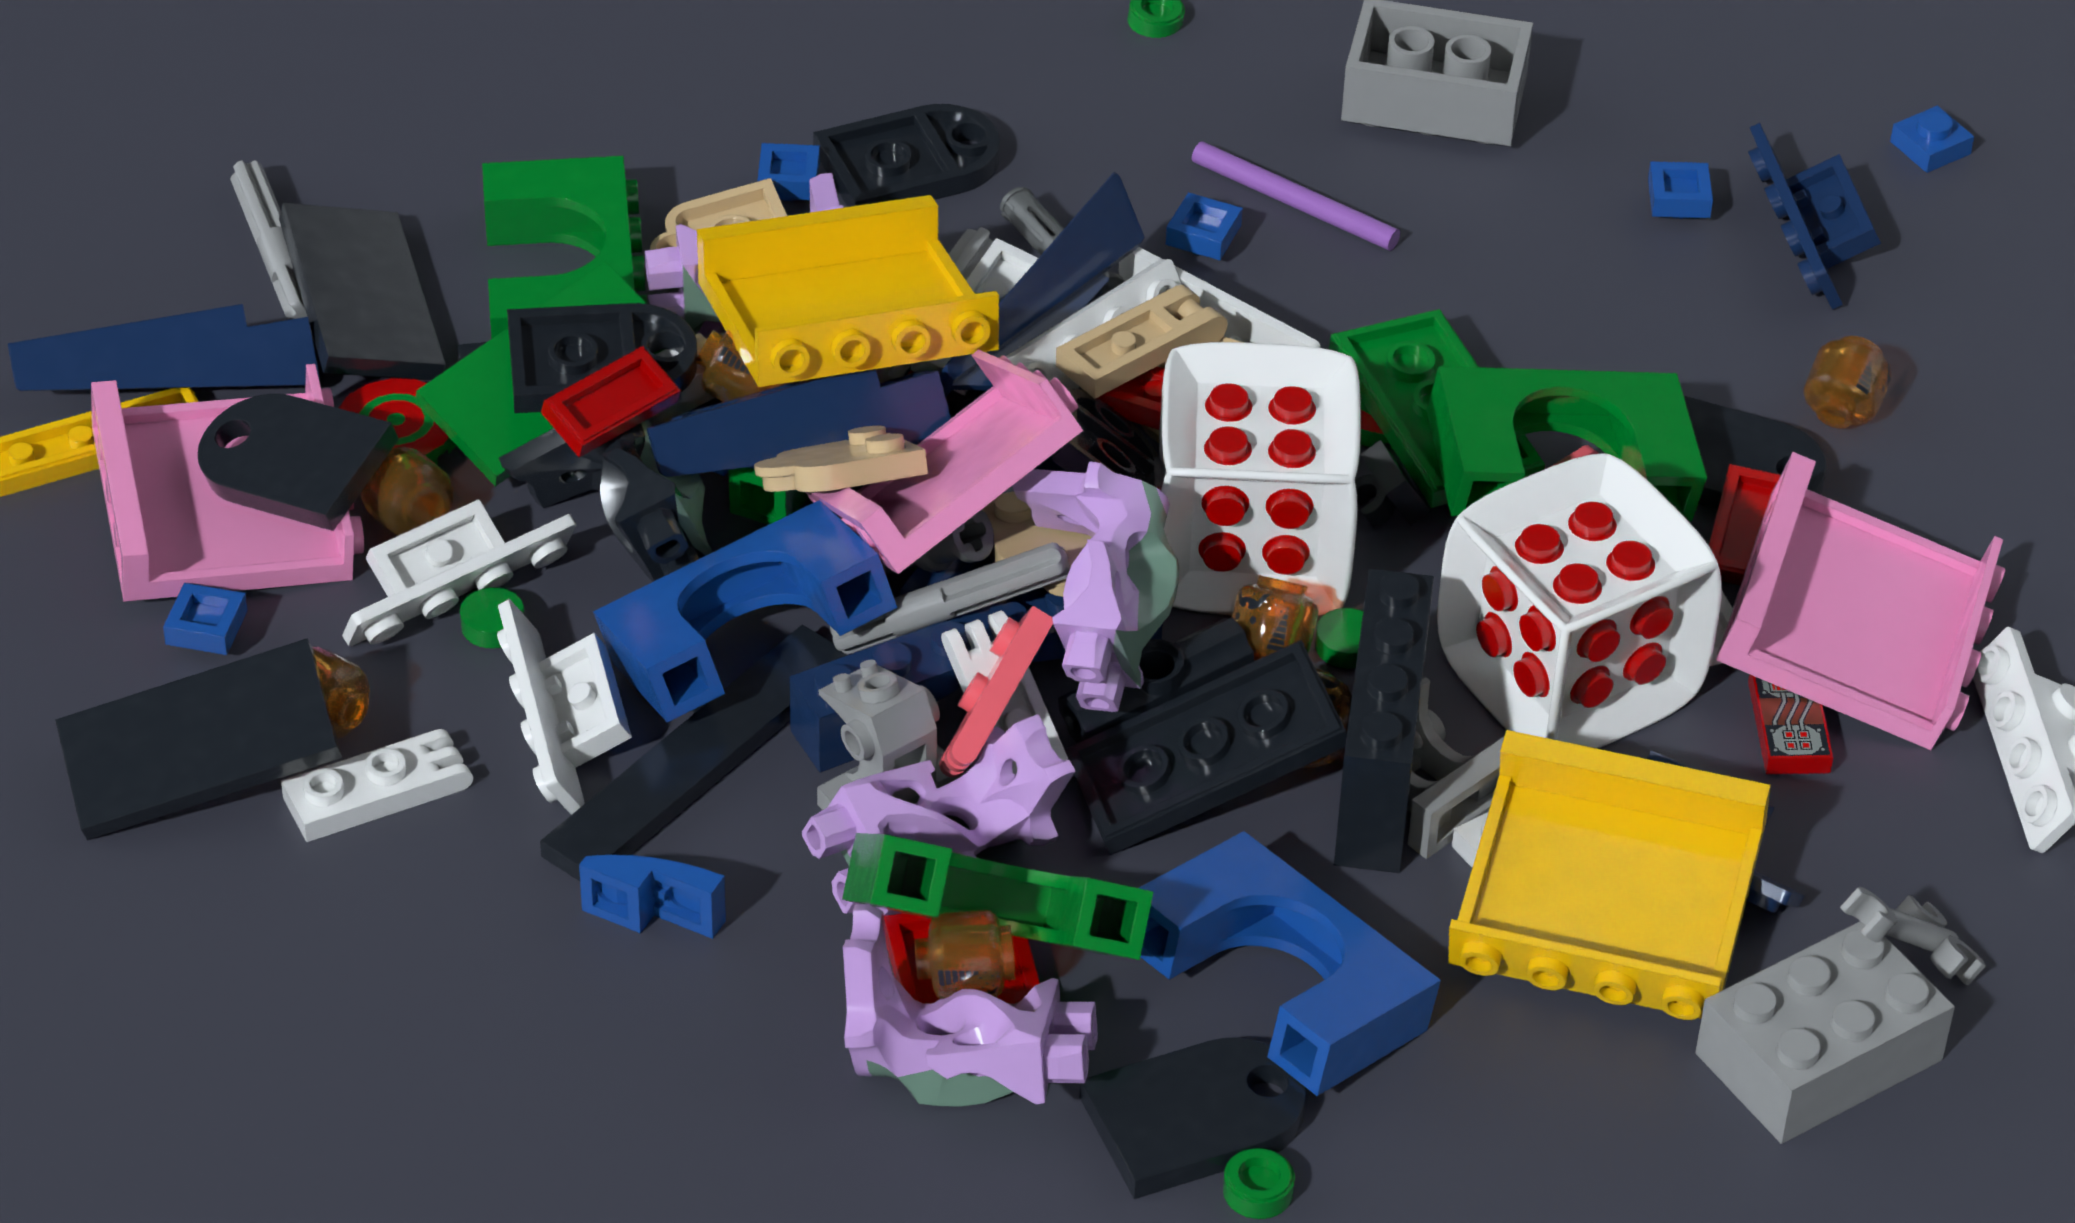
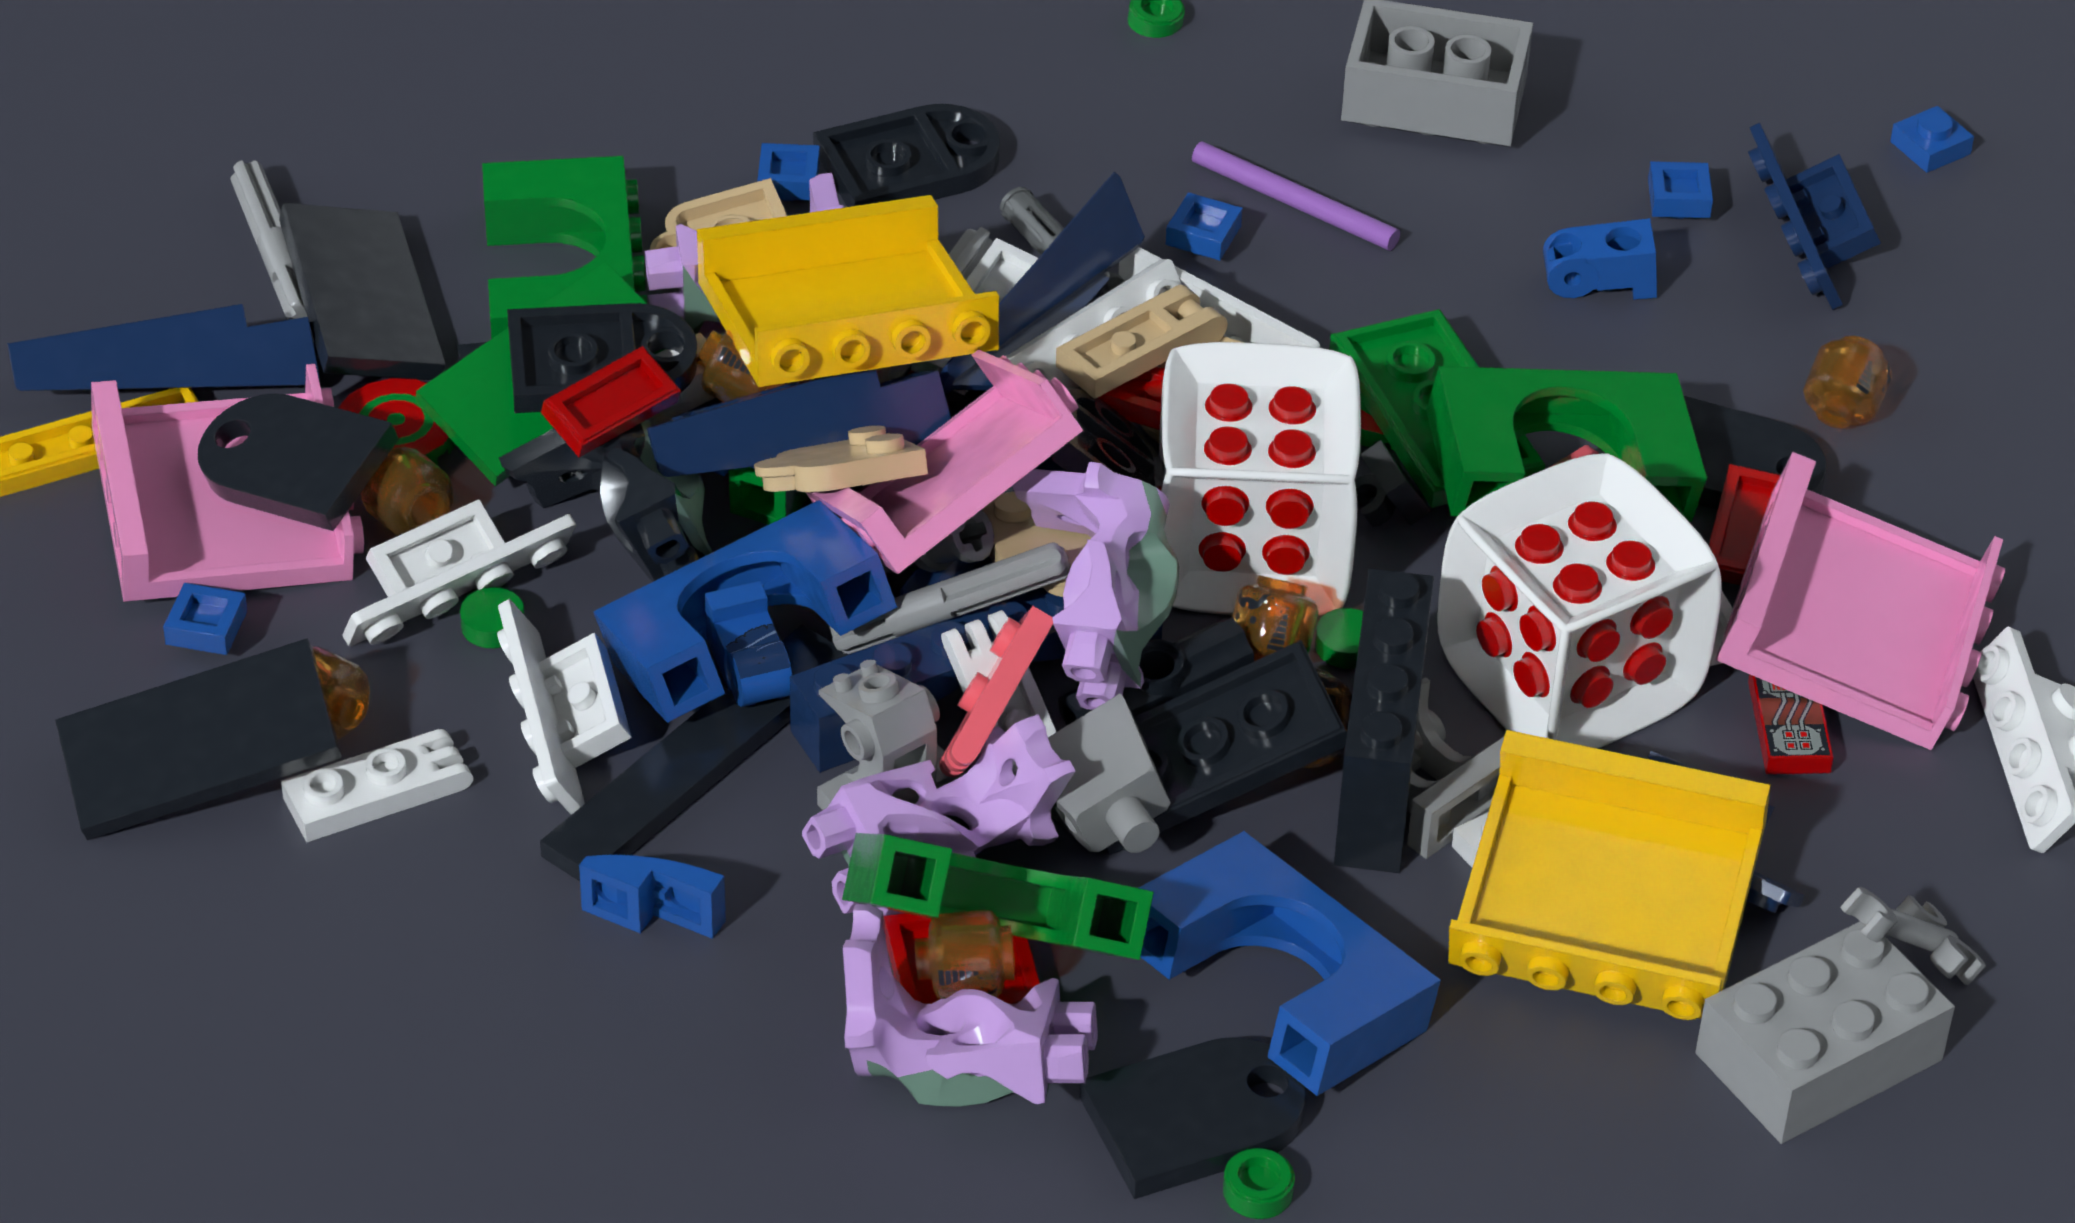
none -> blue leg [705,580,792,708]
none -> light grey torso [1014,693,1171,853]
none -> blue leg [1543,218,1657,300]

